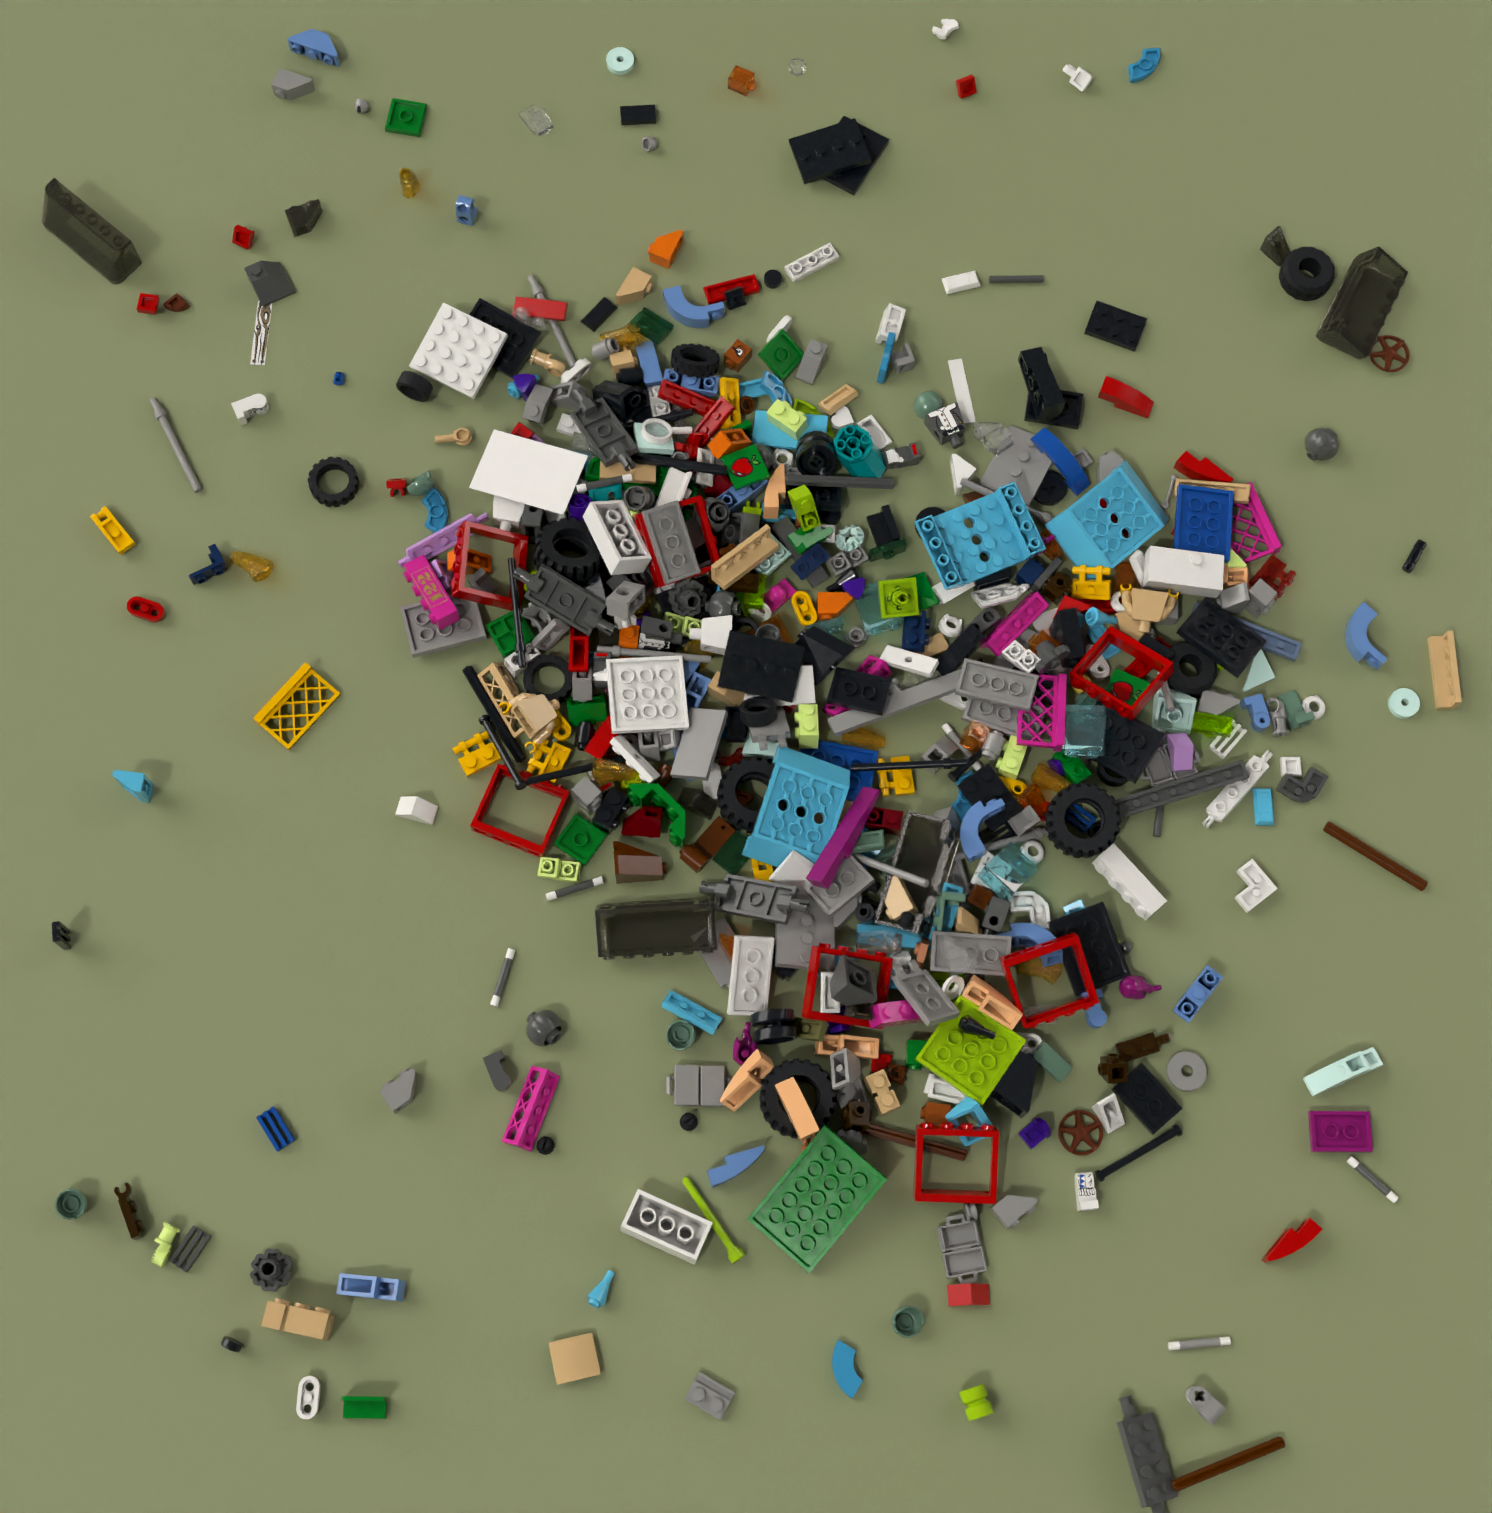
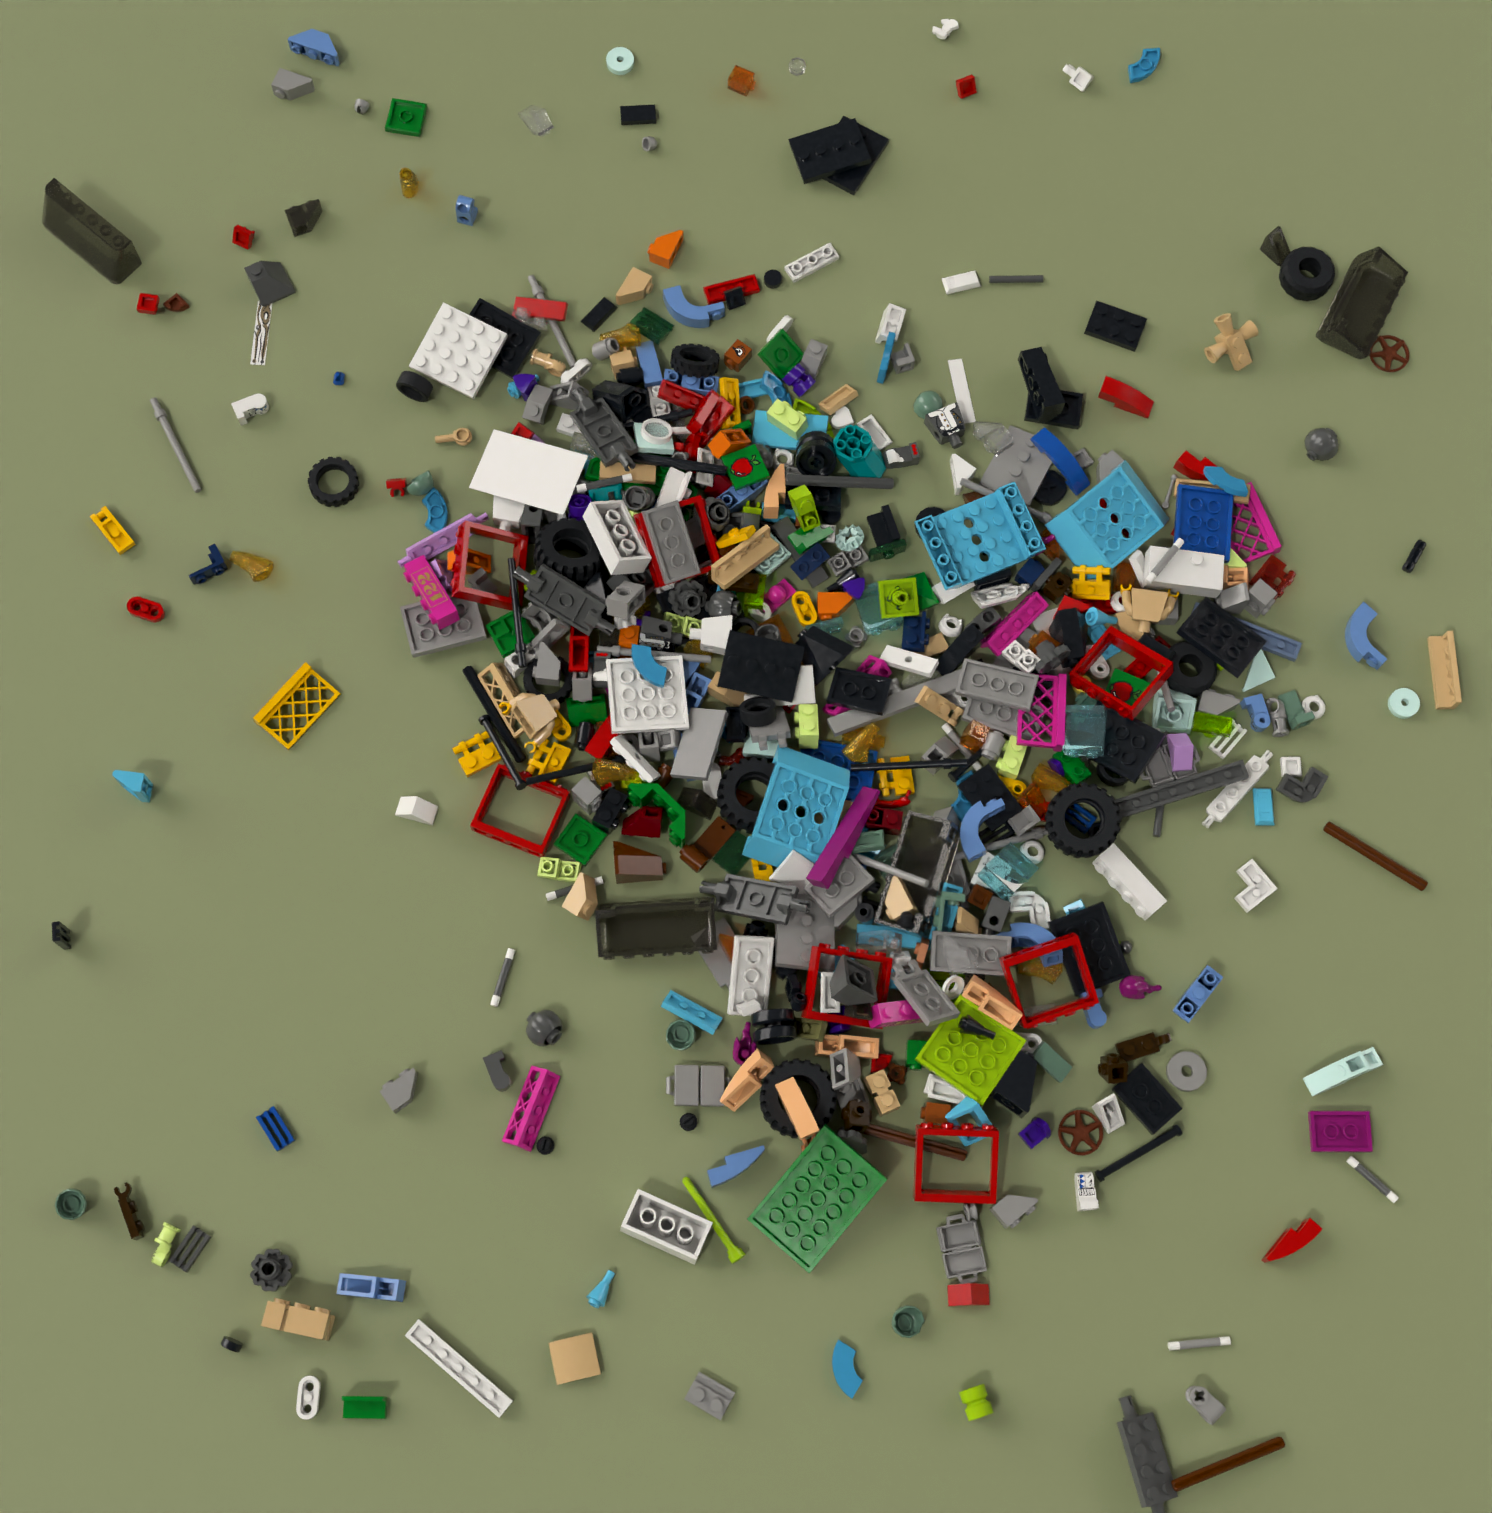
none -> white plate [405,1319,513,1418]
none -> light grey slope [532,642,562,686]
none -> tan slope [562,872,598,921]
none -> dark azure tile [631,644,667,688]
none -> red beam [686,389,720,434]
none -> yellow plate [716,525,756,549]
none -> white tile [736,999,761,1016]
none -> black gear [743,920,769,937]
none -> dark purple wheel [782,363,816,398]
none -> black plate [785,974,807,1012]
none -> clear yellow piece [842,722,880,763]
none -> red piece [874,790,912,809]
none -> tan plate [914,685,964,727]
none -> light grey bar [1145,538,1184,584]
none -> dark azure tile [1203,466,1248,497]
none -> tan brick [1204,313,1258,371]

